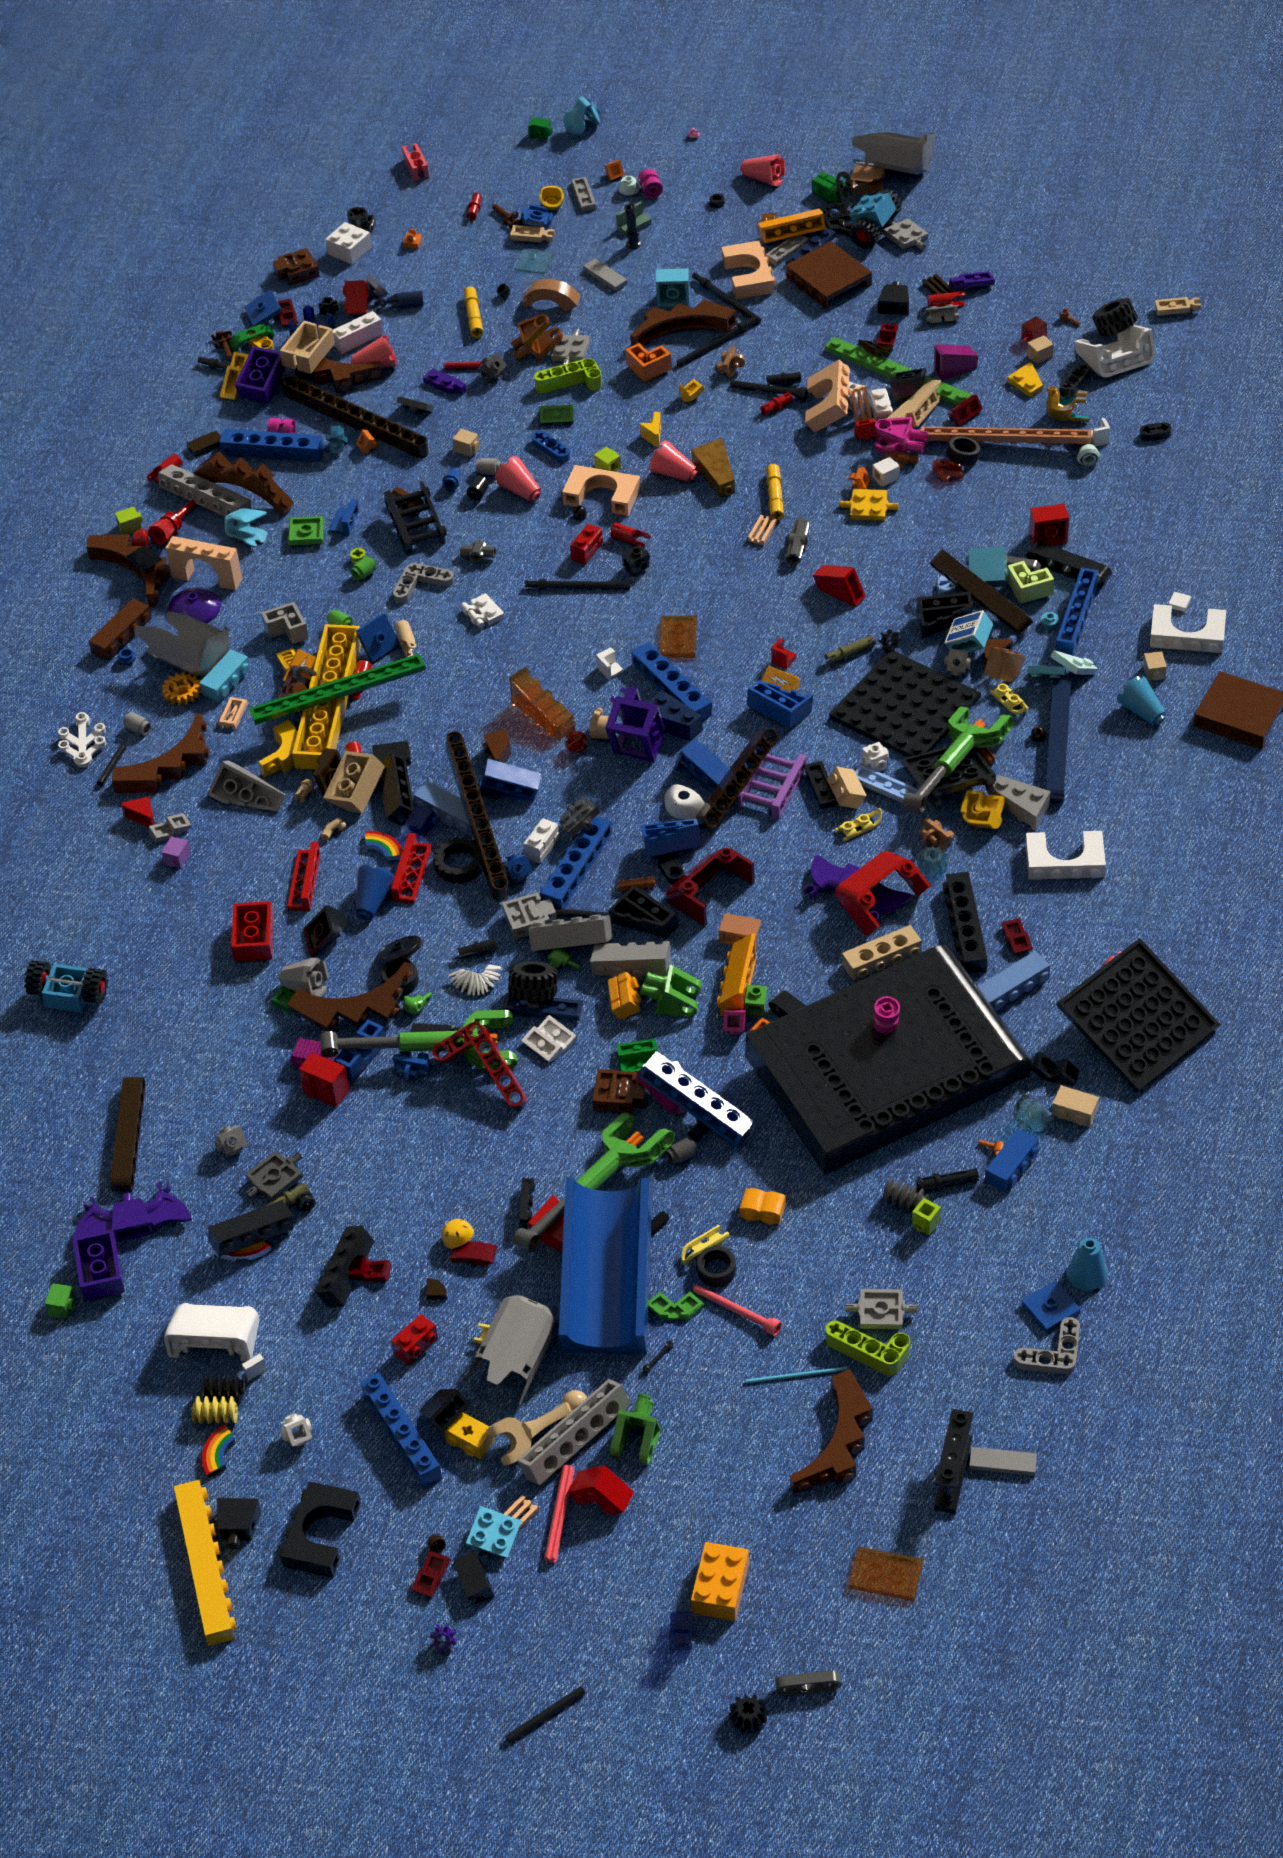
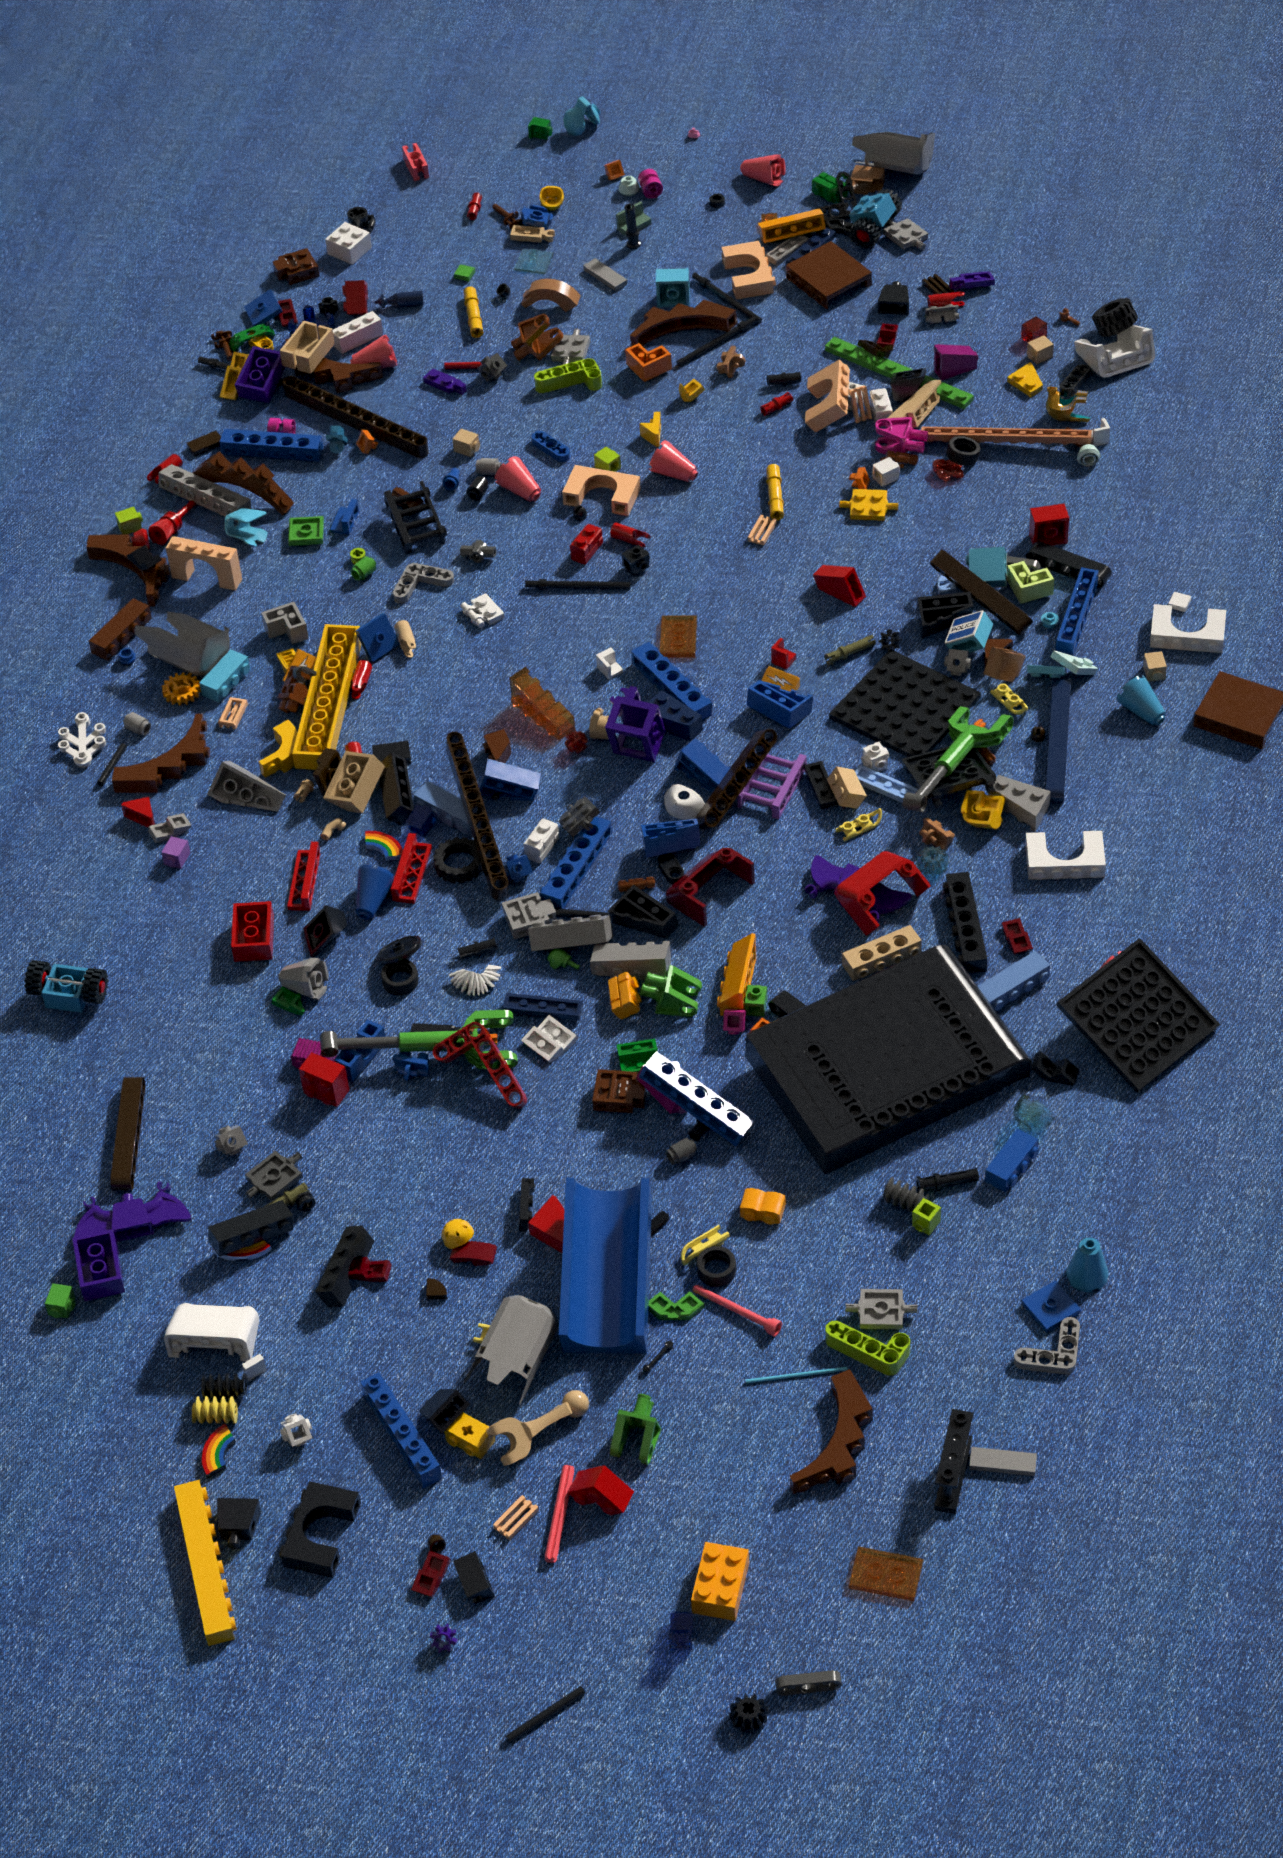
dark purple dish [168,587,221,623] -> none
green plate [249,654,426,725] -> none
reddish brown arch [287,962,414,1031] -> none
bright green brick [327,610,353,626] -> none
sand blue plate [365,273,389,298] -> none
red brick [391,1314,438,1366] -> none
dark grey plate [396,397,434,412] -> none
orange tile [403,229,422,249] -> none
bright green piece [403,992,432,1015] -> none
medium azure hinge [466,1506,522,1558] -> none
black tyre [508,961,558,1002] -> none
bright green piece [513,1112,674,1252] -> none
light grey brick [517,1379,631,1485] -> none
bright green panel [539,405,574,423] -> none
light grey tile [571,177,596,212] -> none
pearl gold slope [691,438,735,498] -> none
nougat panel [719,913,761,949] -> none
black piece [730,380,808,401] -> none
dark grey piece [786,518,810,565] -> none
red brick [853,418,879,440] -> none
dark pink wheel [873,996,900,1034] -> none
dark red plate [948,394,983,425] -> none
orange hand [978,1140,1004,1156] -> none
tan brick [1052,1085,1099,1127] -> none
black beam [1139,422,1172,441] -> none
tan plate [1155,297,1201,316] -> none
none -> bright green tile [454,264,475,282]

